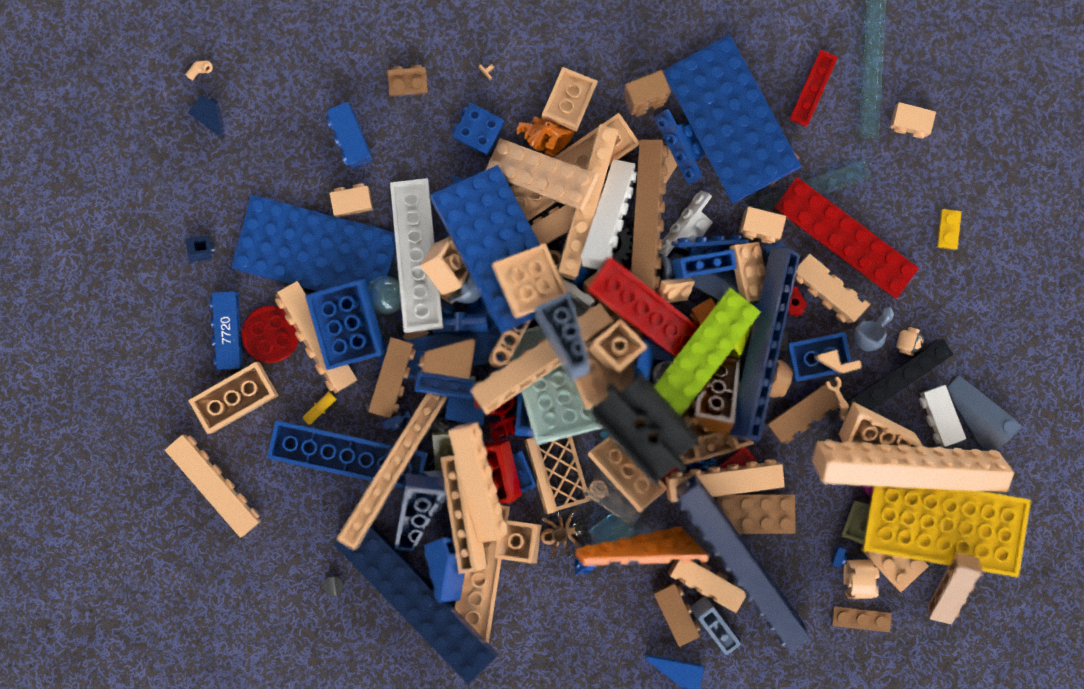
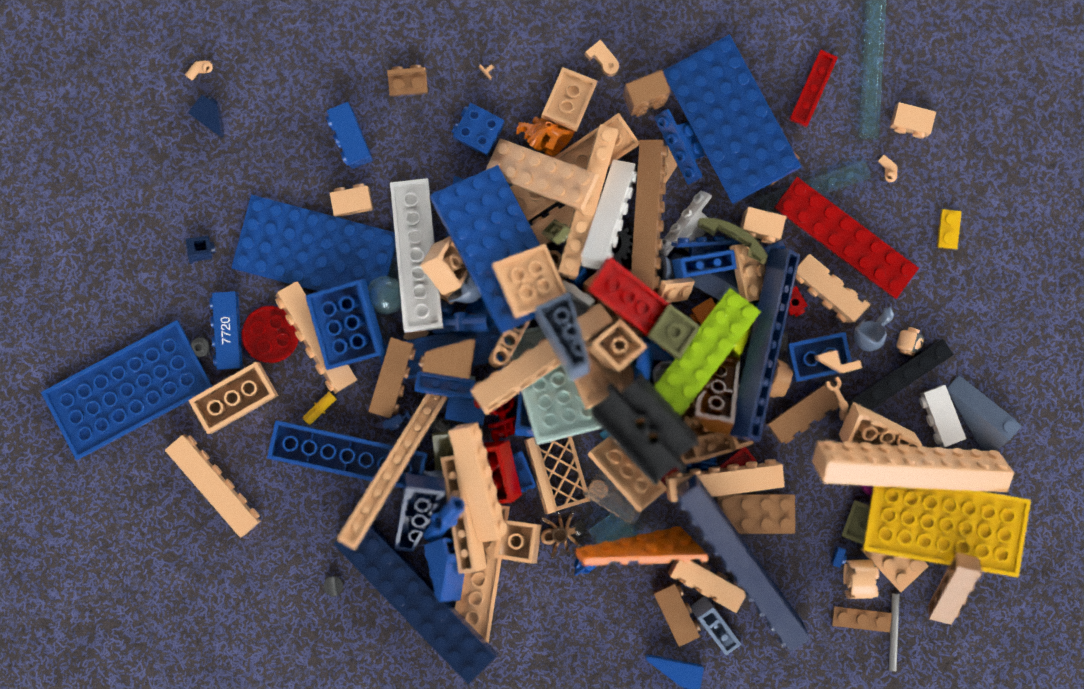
none -> blue plate [41,320,213,460]
none -> dark grey plate [191,336,211,357]
none -> blue piece [423,496,466,542]
none -> olive plate [542,219,571,245]
none -> light nougat leg [585,40,619,76]
none -> olive plate [647,304,700,359]
none -> olive slope [697,218,767,265]
none -> light nougat arm [878,155,897,182]
none -> light grey bar [889,593,900,671]

